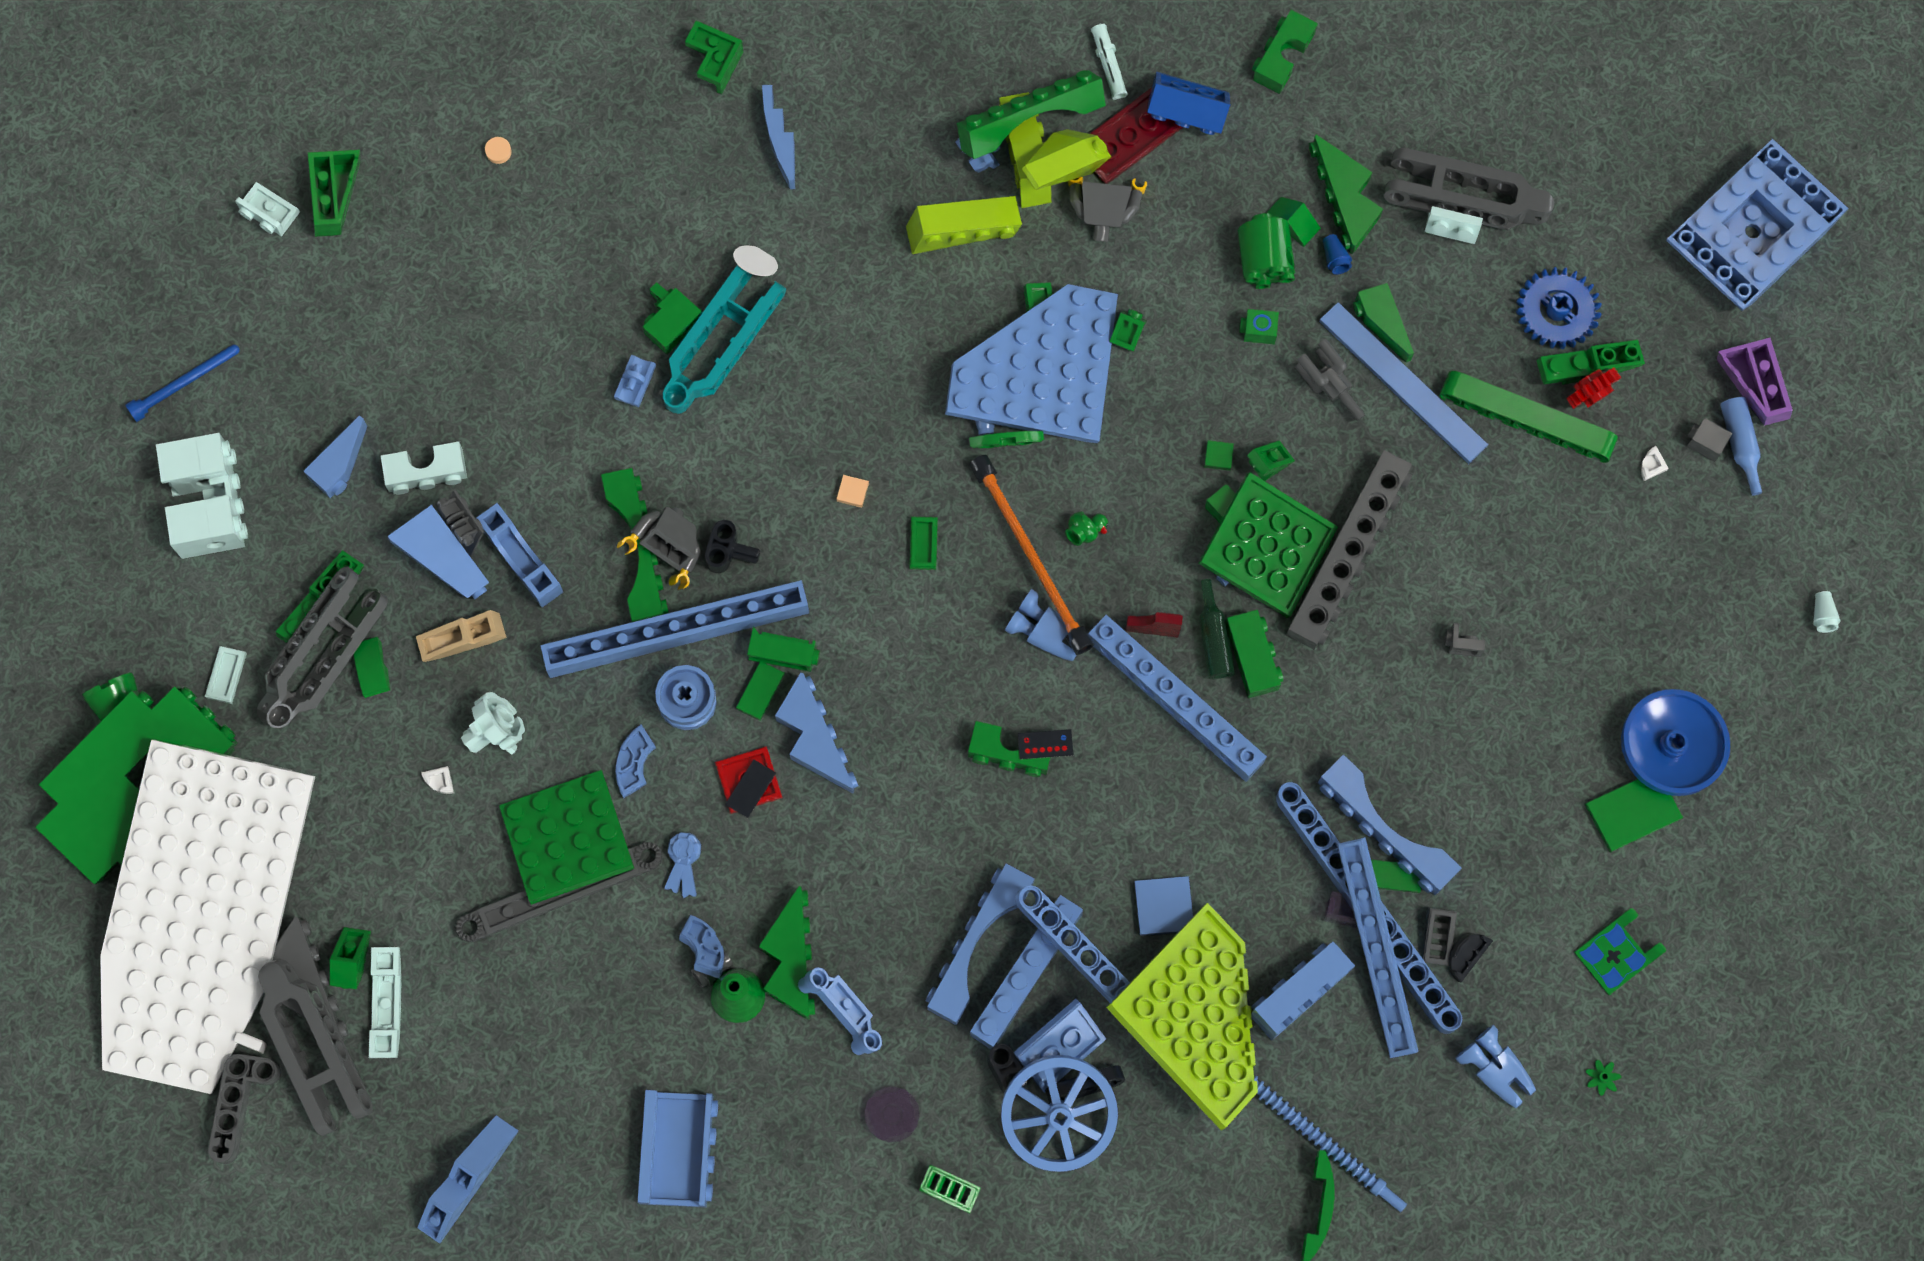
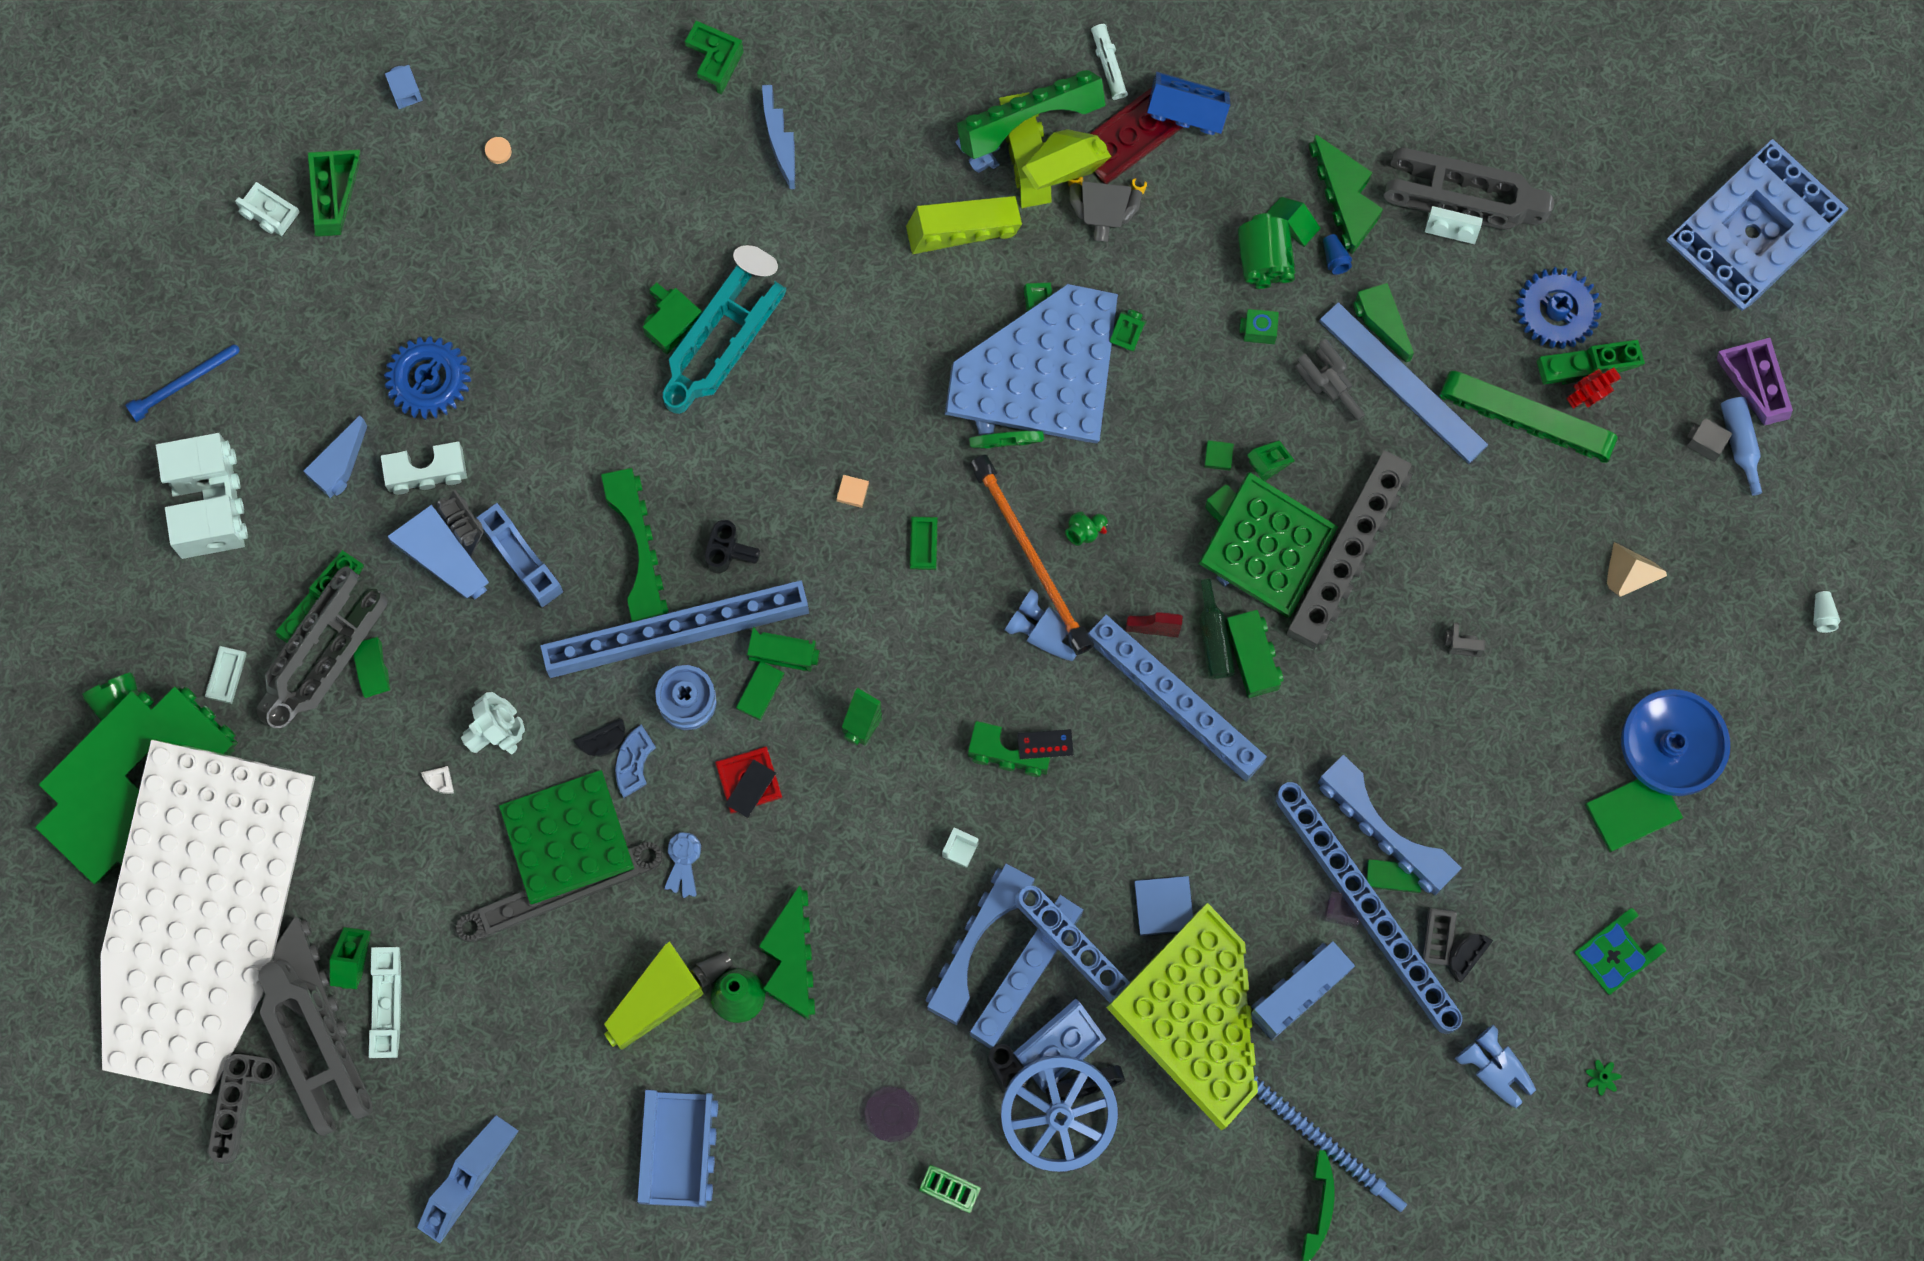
white tile [234,1032,267,1054] -> none
tan slope [416,610,506,662] -> none
medium blue hips [614,355,656,408] -> none
dark grey torso [617,507,701,590] -> none
medium blue tile [679,915,724,979] -> none
medium blue slope [775,673,858,793] -> none
medium blue plate [798,967,882,1055] -> none
green arch [1252,10,1318,94] -> none
medium blue tile [1337,837,1419,1058] -> none
white tile [1641,446,1669,481] -> none
none -> blue gear [384,336,471,420]
none -> medium blue brick [385,65,423,109]
none -> black tile [574,718,626,757]
none -> lime slope [604,942,704,1050]
none -> green slope [842,688,882,746]
none -> light aqua panel [942,828,979,868]
none -> tan slope [1607,542,1667,597]

